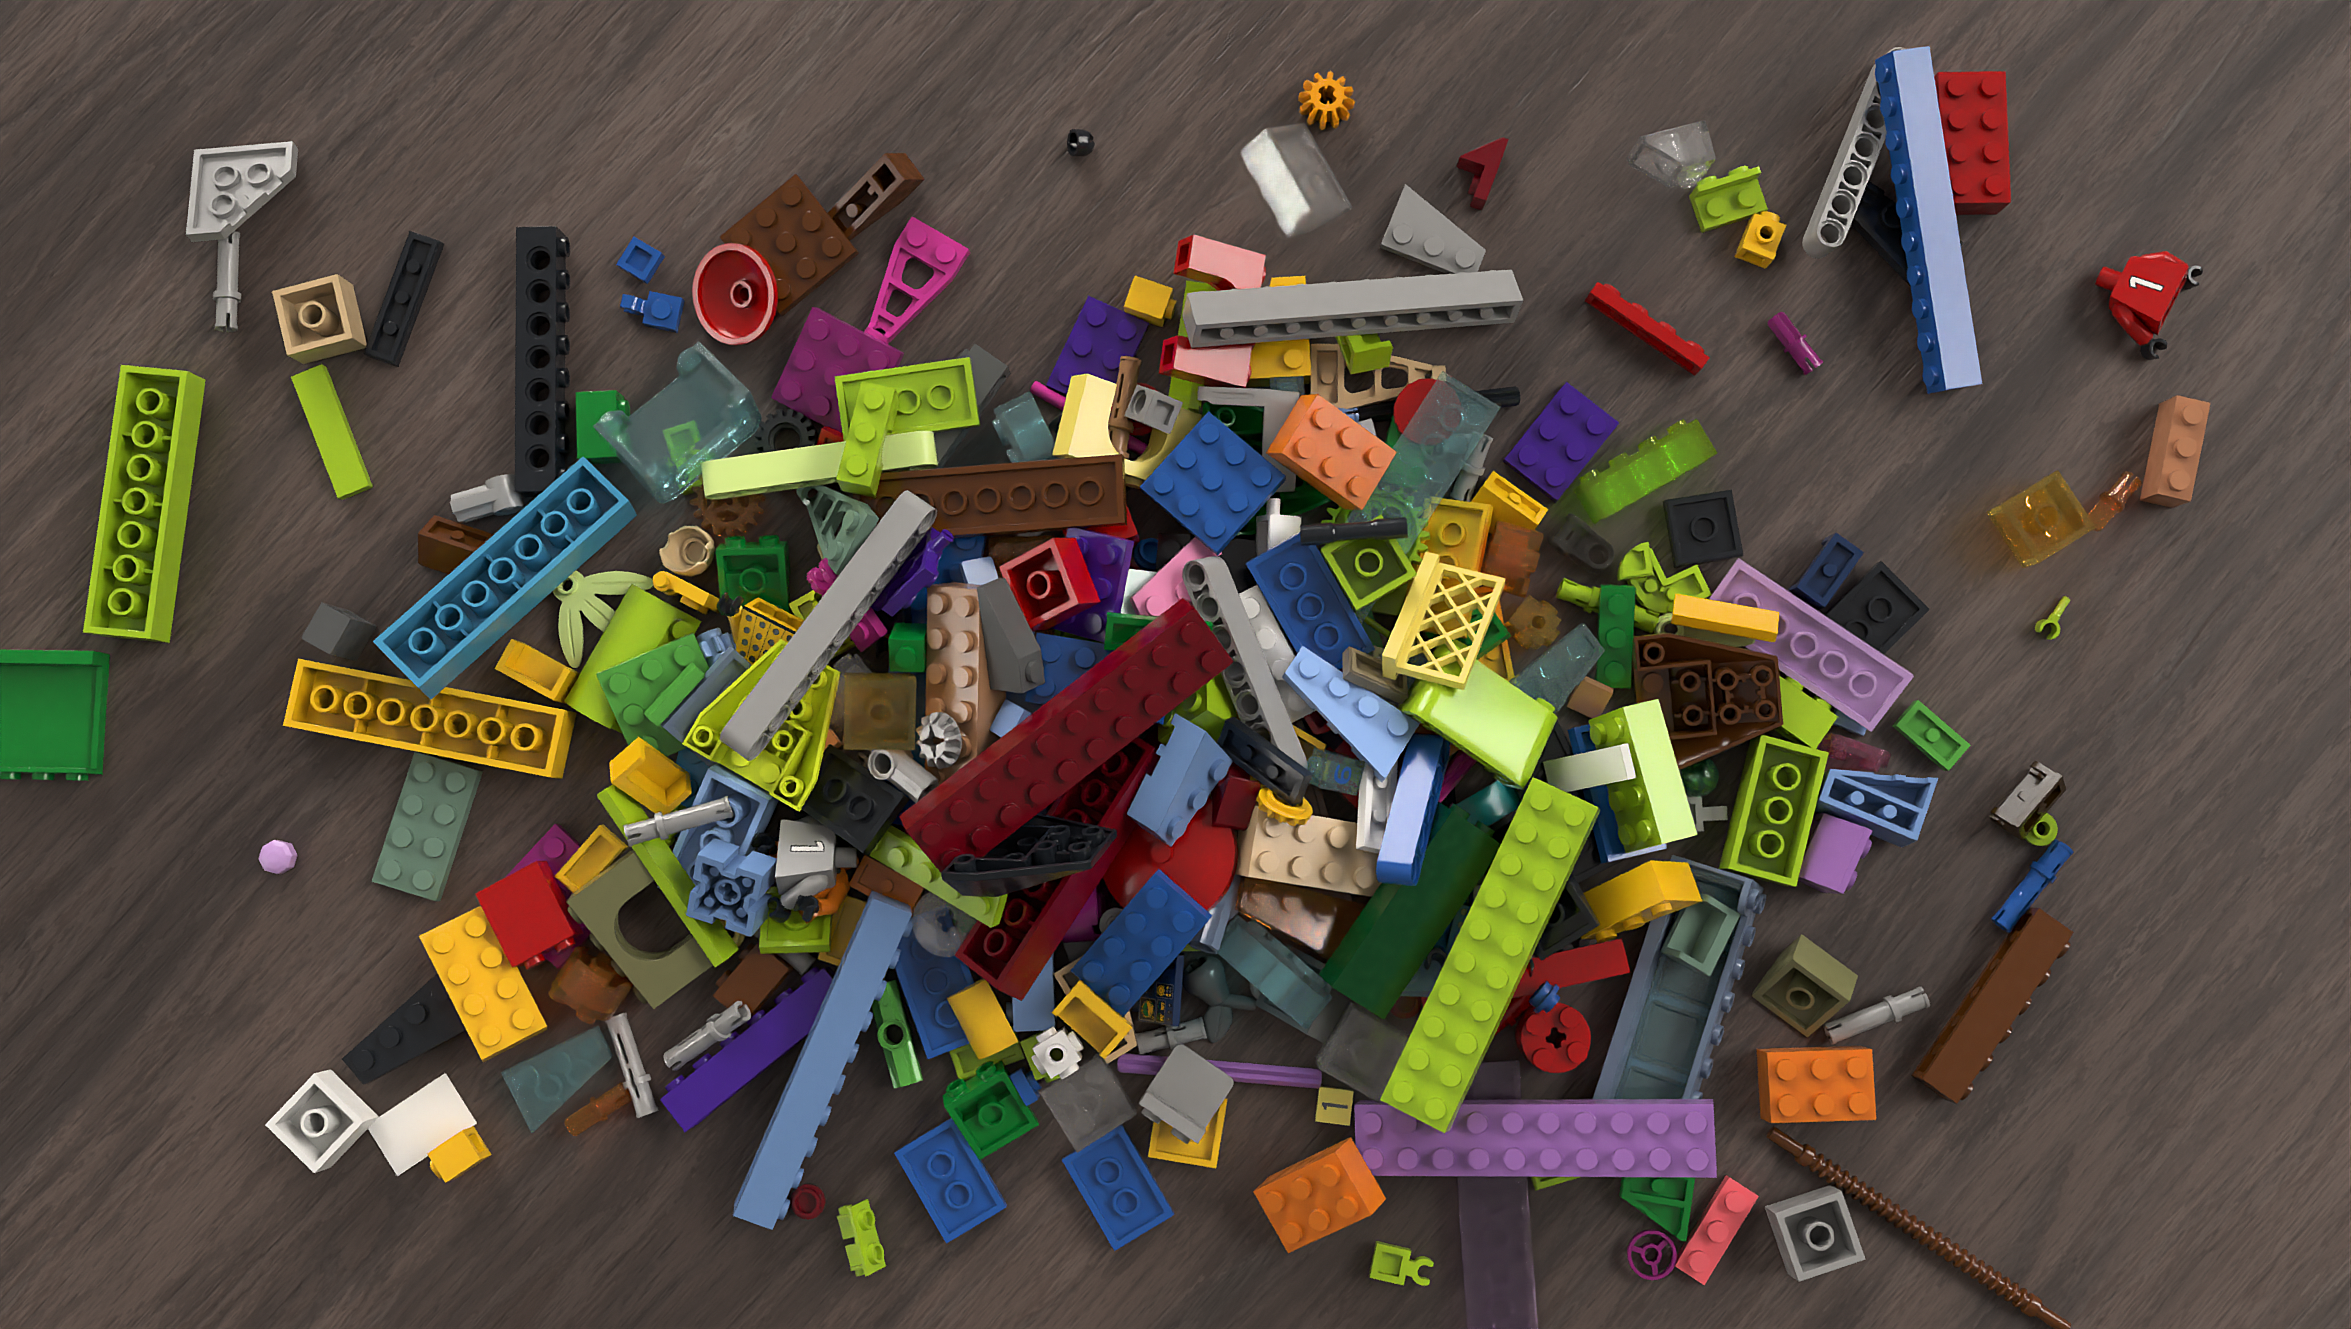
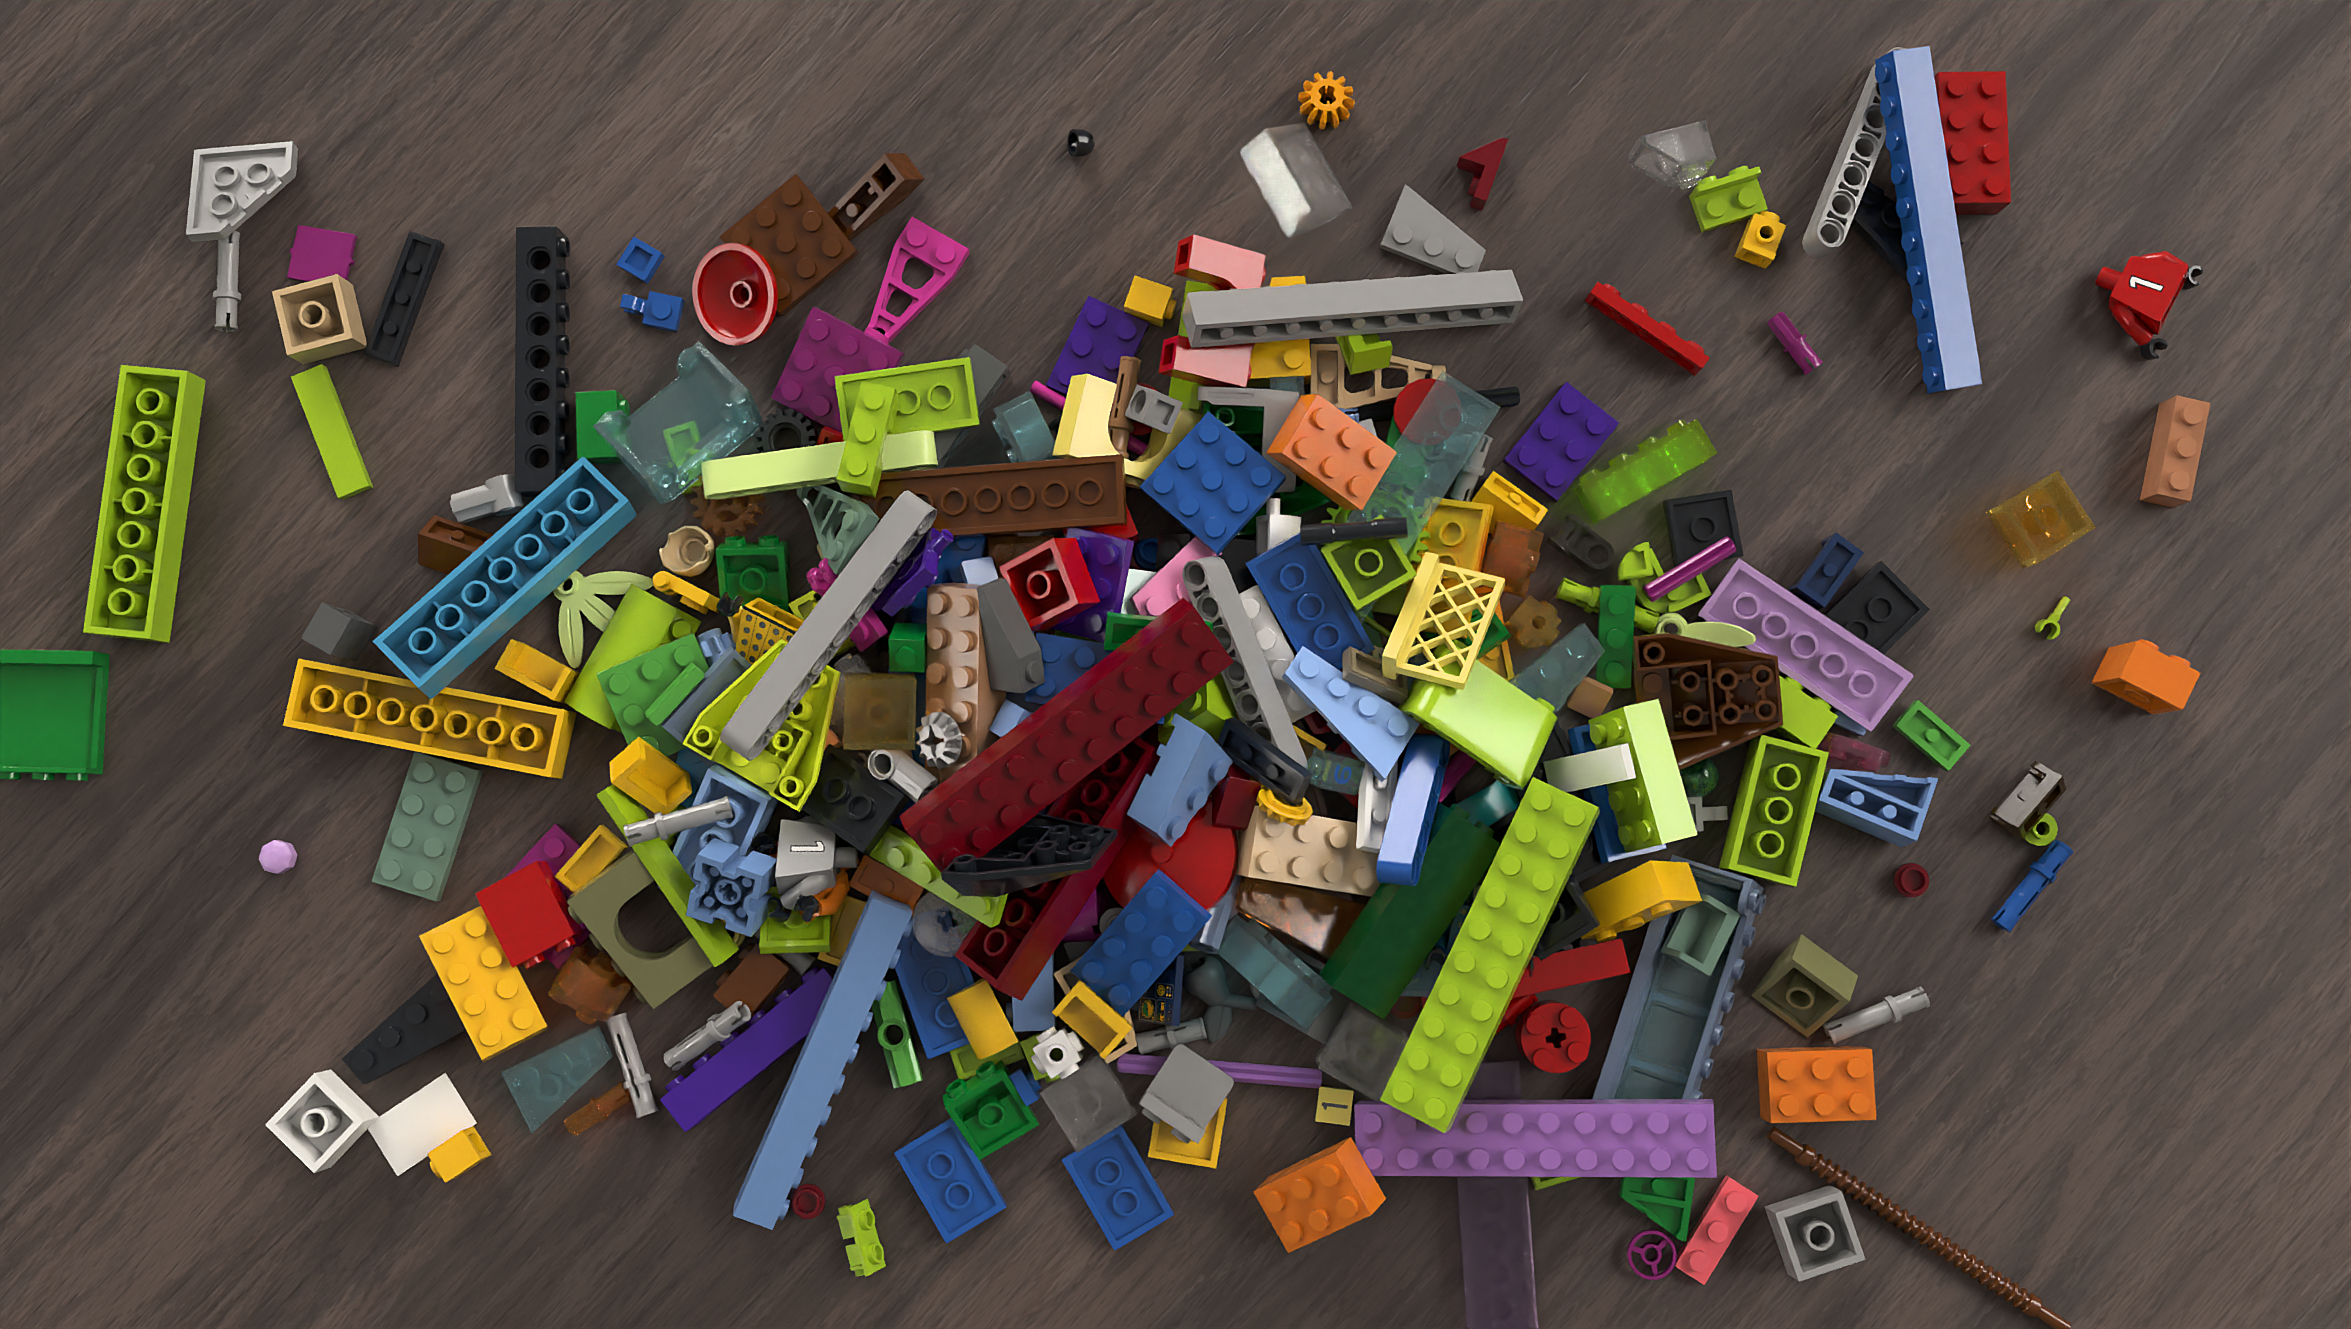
lime plate [1369,1241,1434,1286] -> none
blue plate [1528,981,1560,1014] -> none
yellow tile [1671,593,1779,642] -> none
medium lavender slope [1798,813,1872,894] -> none
reddish brown brick [1911,908,2074,1104] -> none
clear orange axle [2084,471,2142,532] -> none
none -> magenta piece [287,225,357,282]
none -> magenta axle [1643,537,1736,602]
none -> dark red plate [1893,863,1929,897]
none -> orange brick [2092,639,2201,714]

